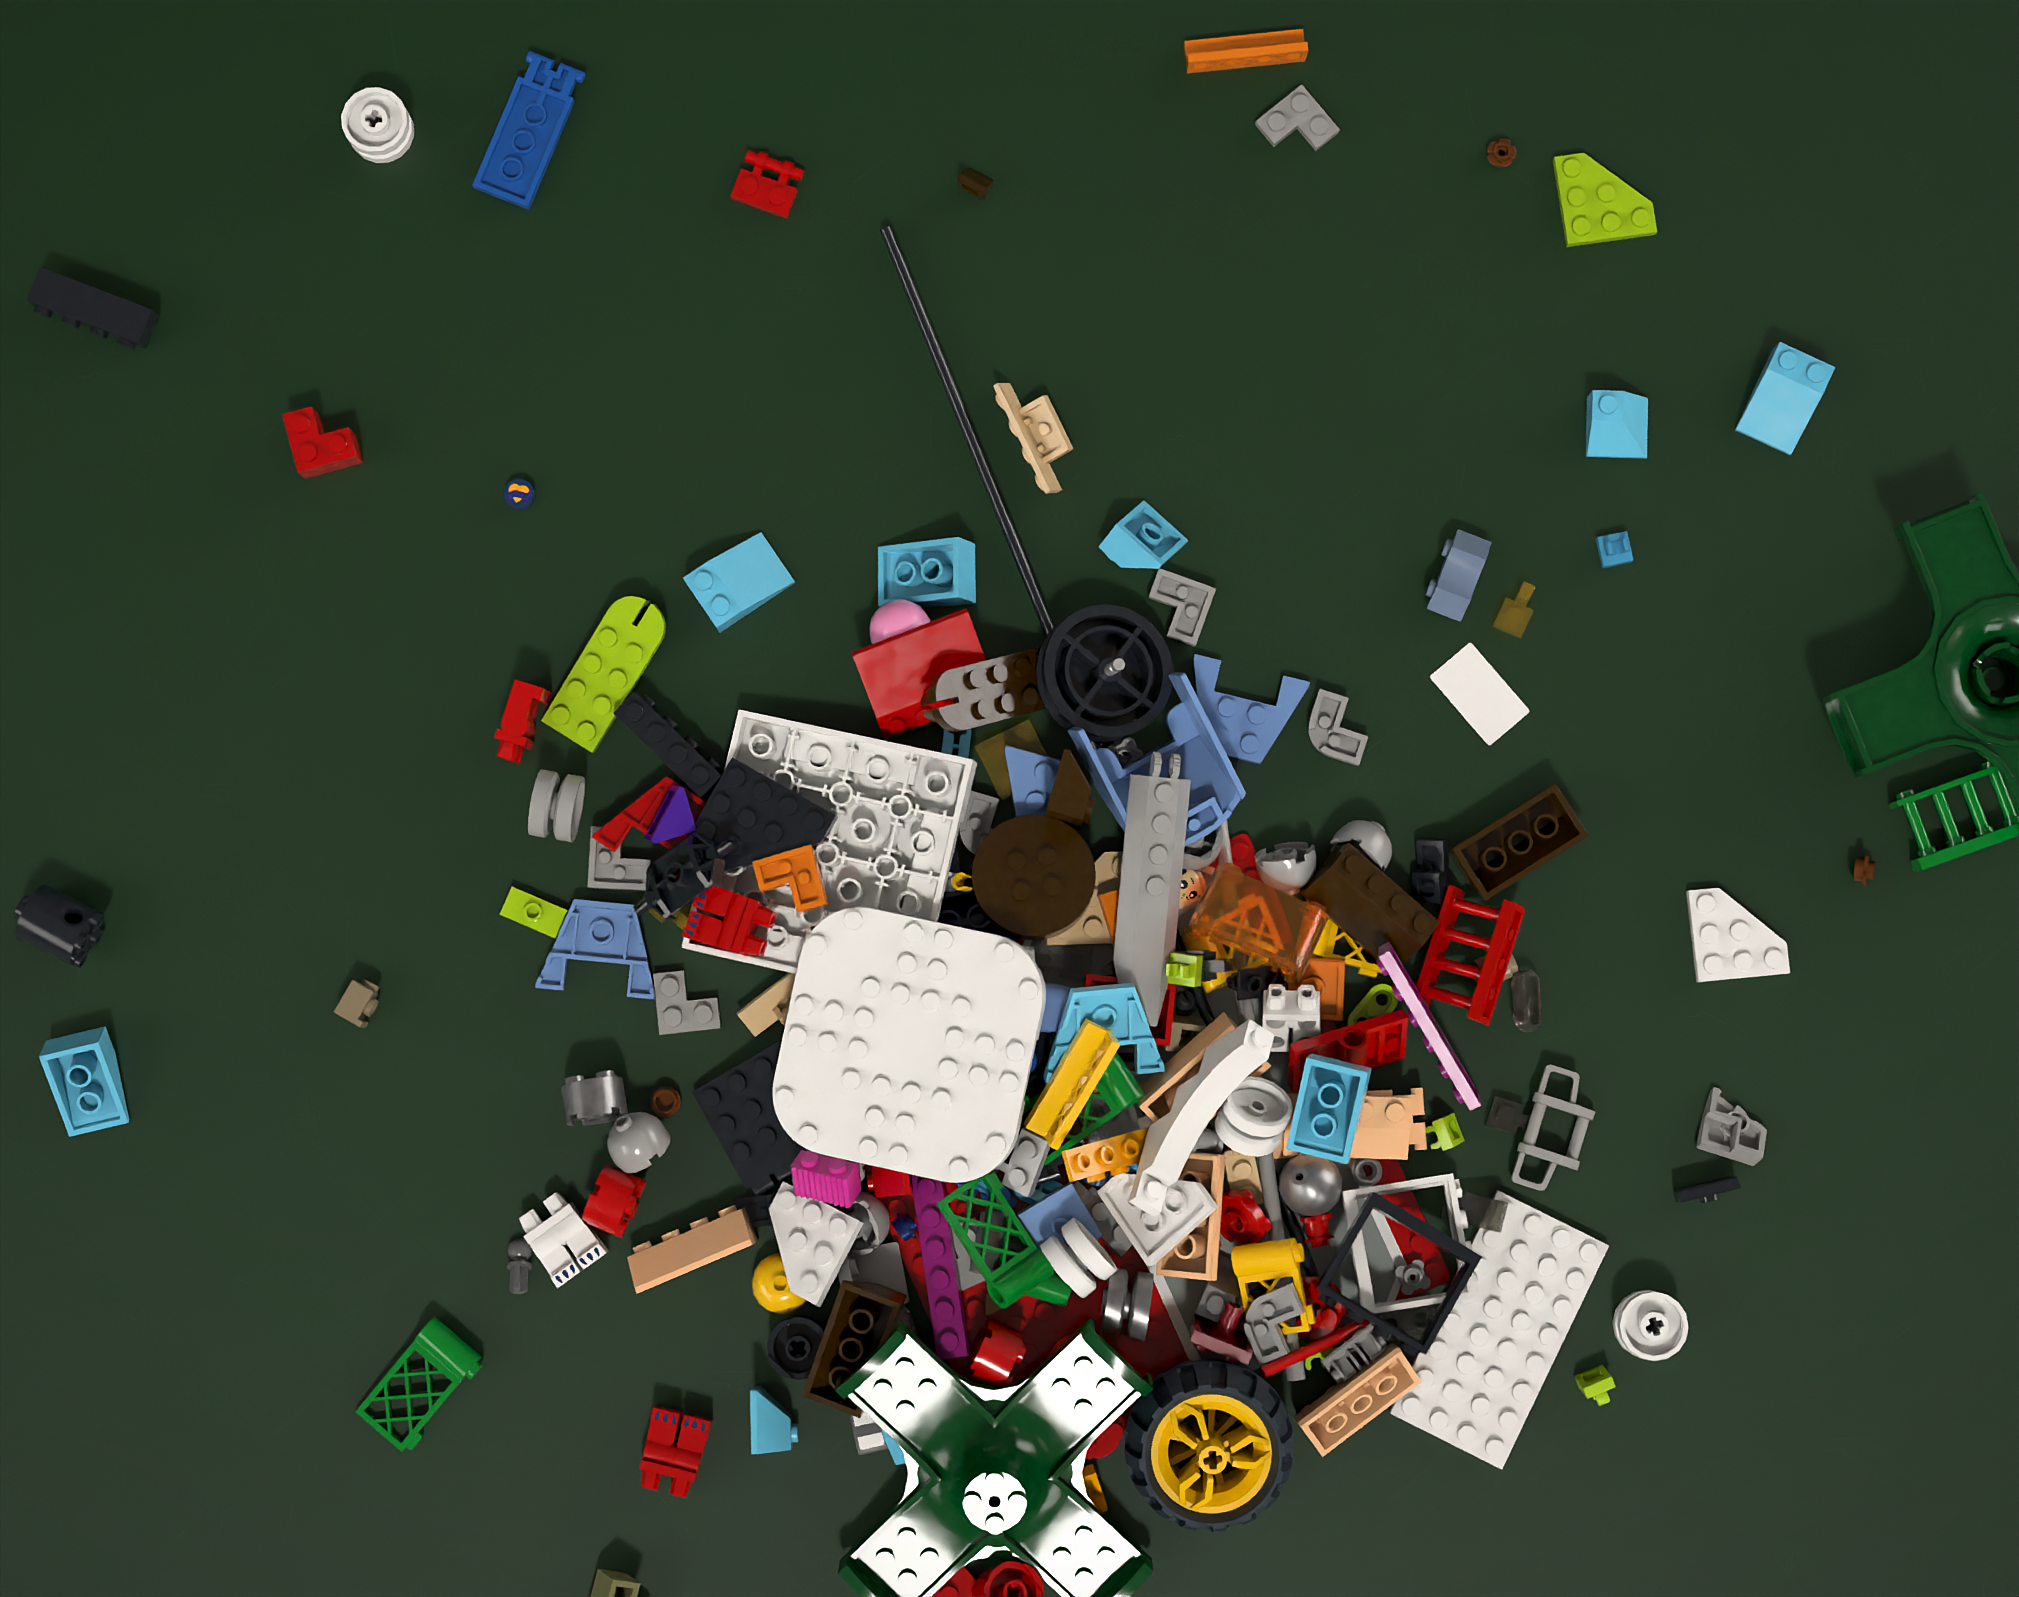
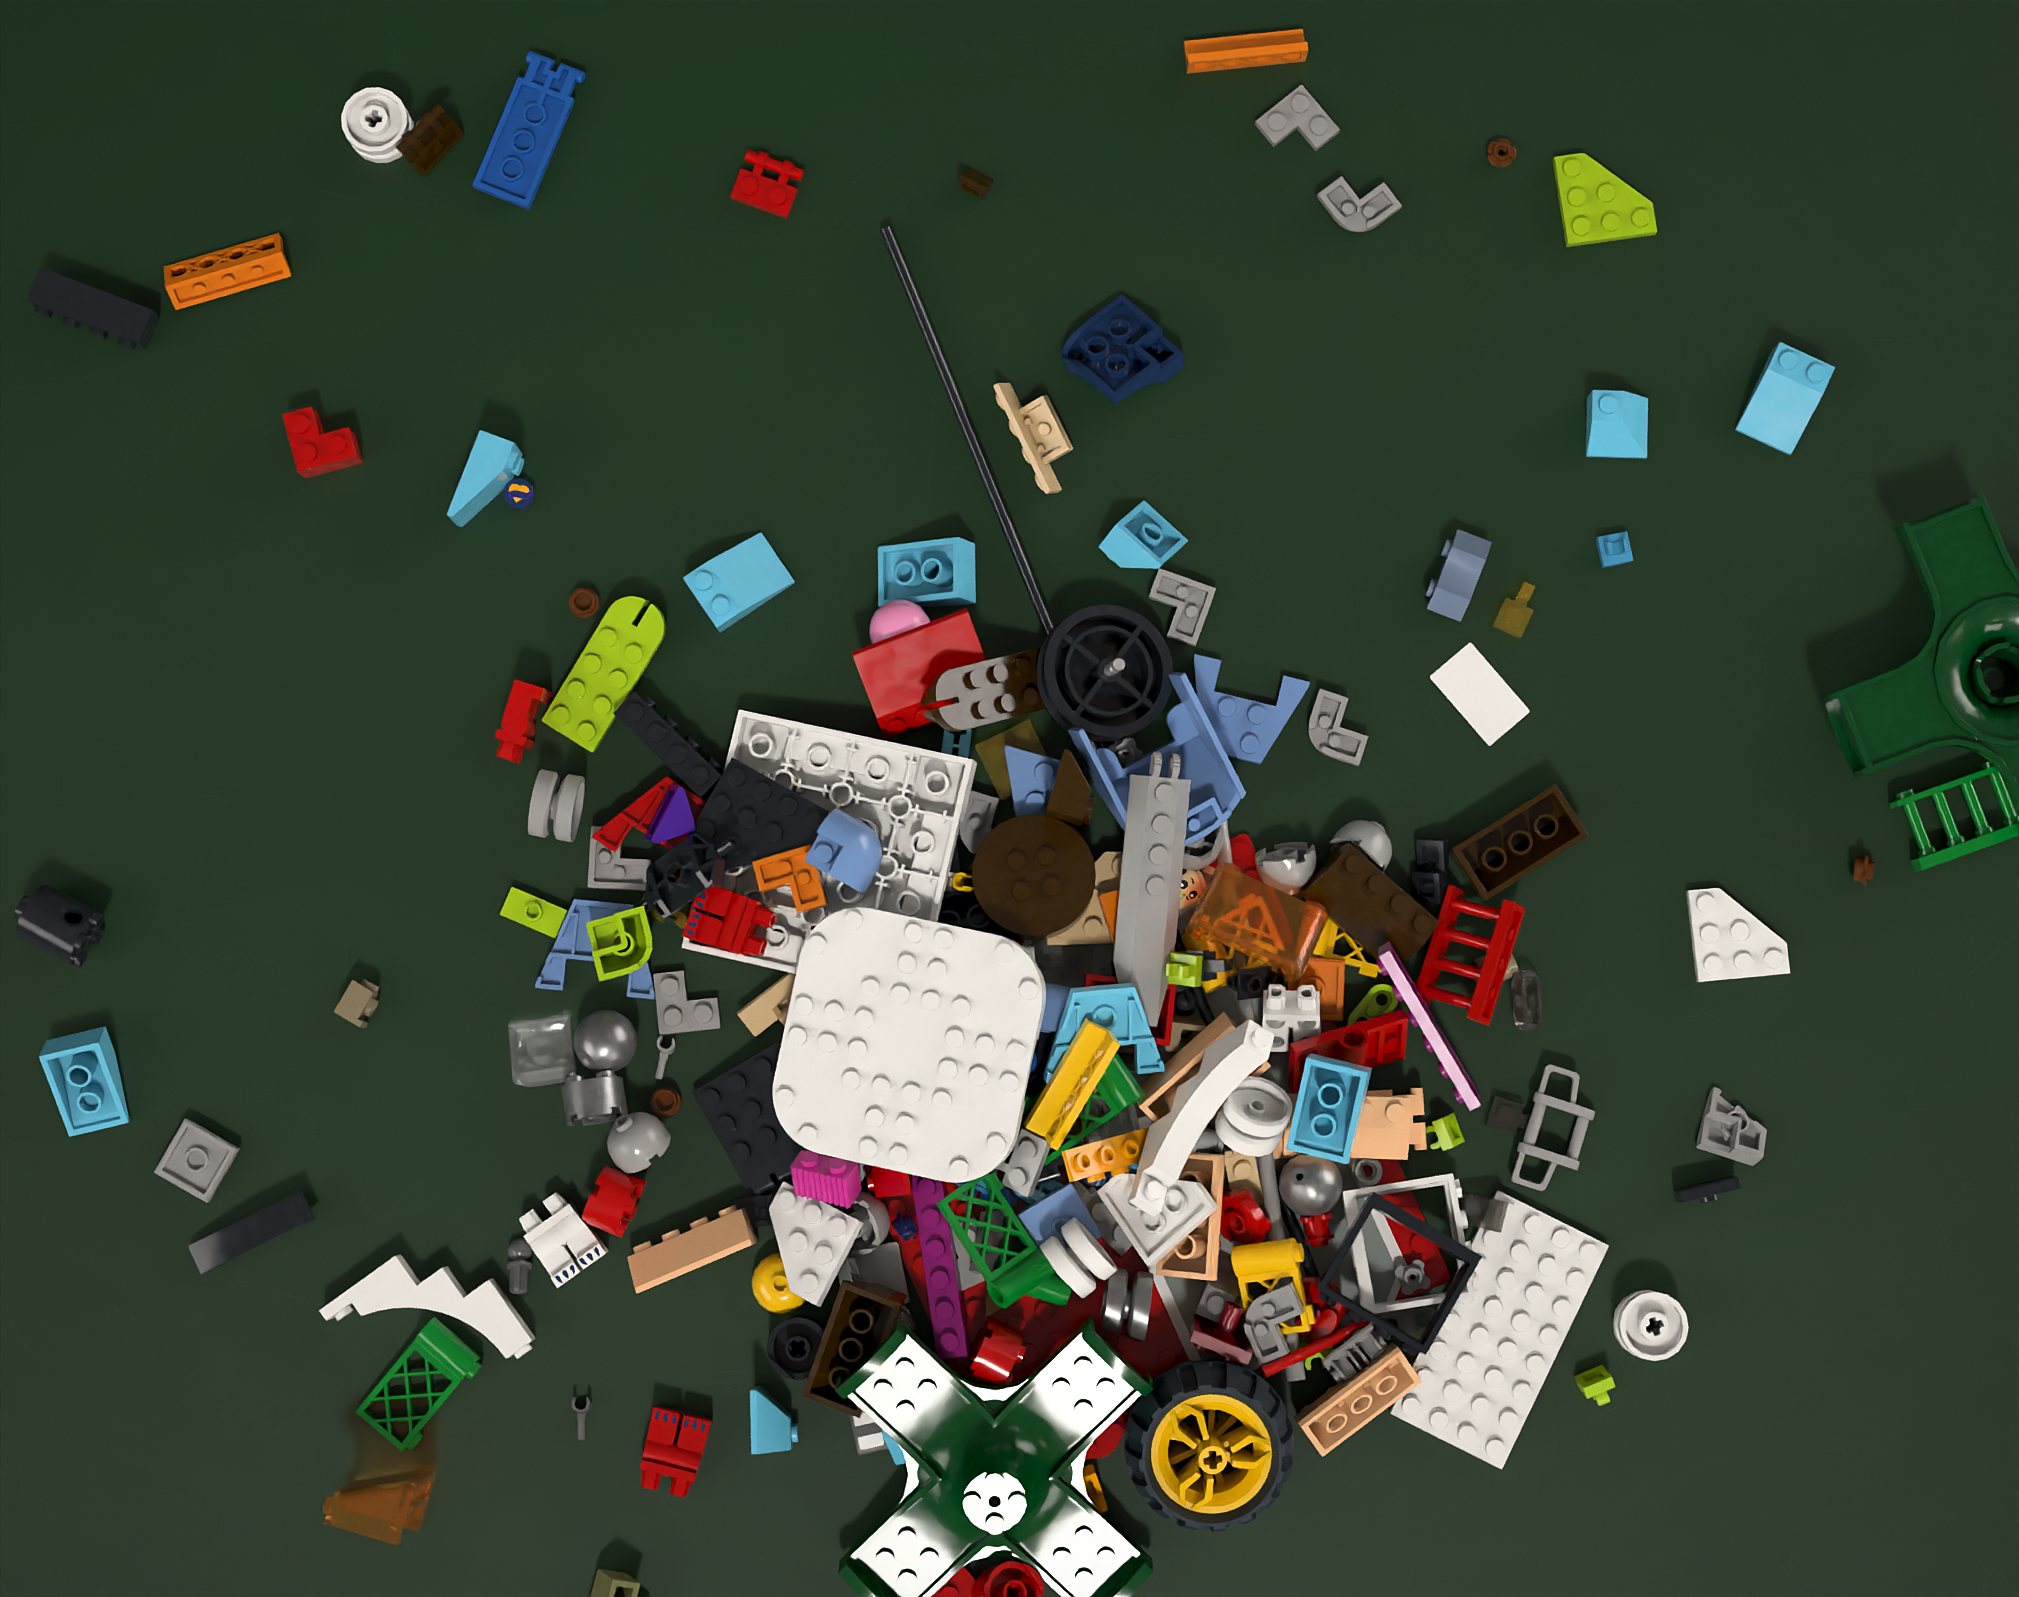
none -> light grey plate [154,1118,240,1203]
none -> orange fence [164,233,291,310]
none -> black slope [188,1191,315,1274]
none -> white arch [319,1254,536,1359]
none -> clear orange windscreen [322,1468,436,1545]
none -> dark brown plate [395,103,464,177]
none -> medium azure slope [447,430,524,527]
none -> clear slope [508,1015,577,1087]
none -> reddish brown plate [569,588,600,618]
none -> dark grey hand [571,1396,592,1440]
none -> flat silver piece [573,1010,638,1072]
none -> lime brick [586,906,653,982]
none -> light grey hand [655,1035,676,1079]
none -> medium blue brick [804,809,883,894]
none -> dark blue slope [1061,294,1185,405]
none -> light grey plate [1317,176,1402,232]

